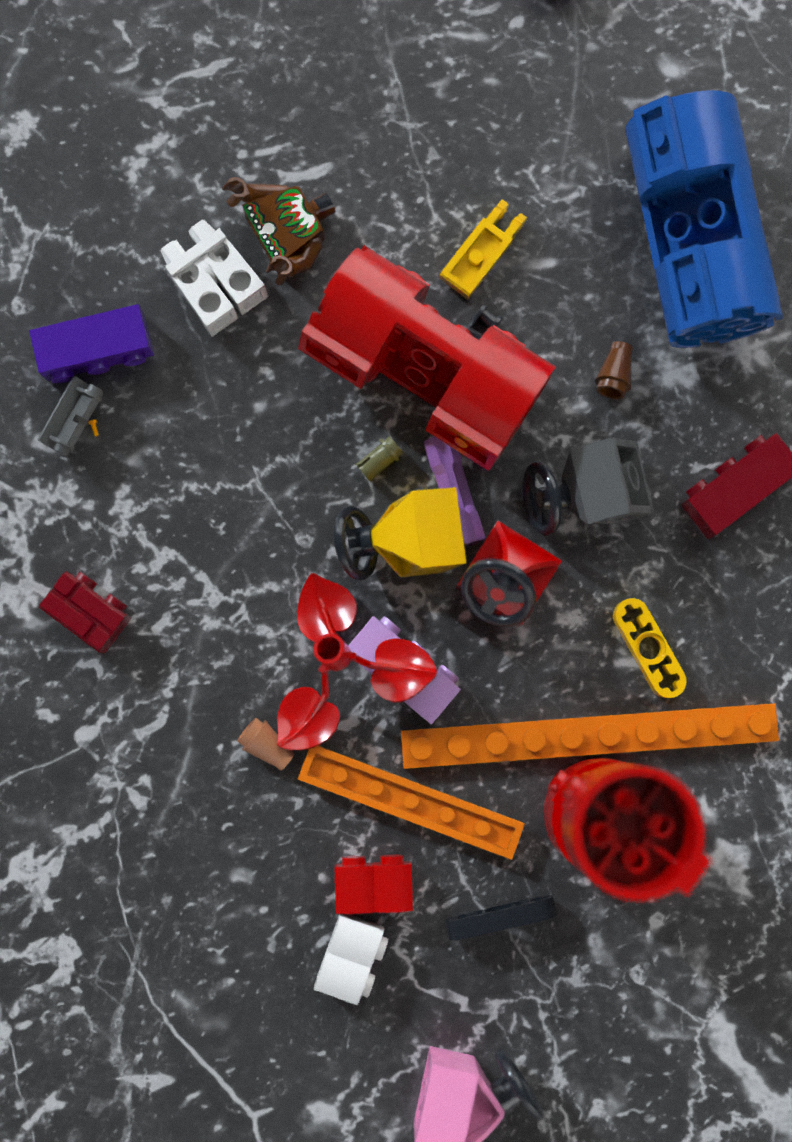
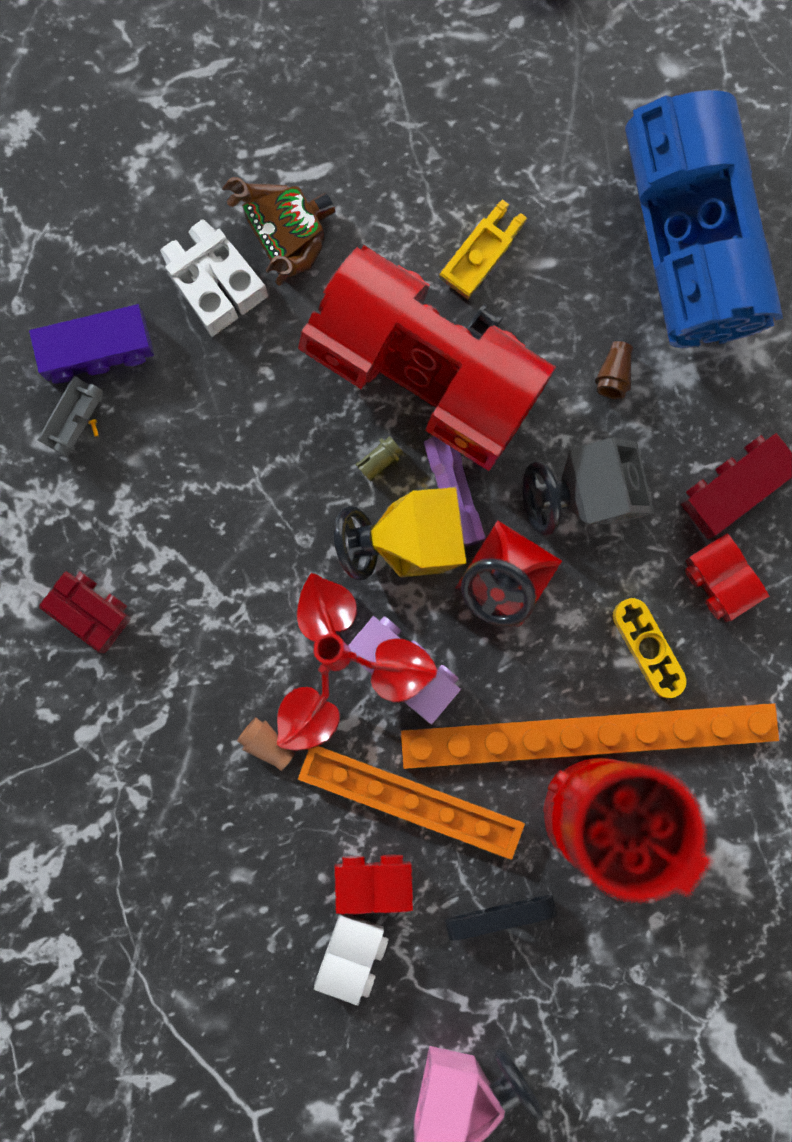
none -> red brick [685,533,769,622]

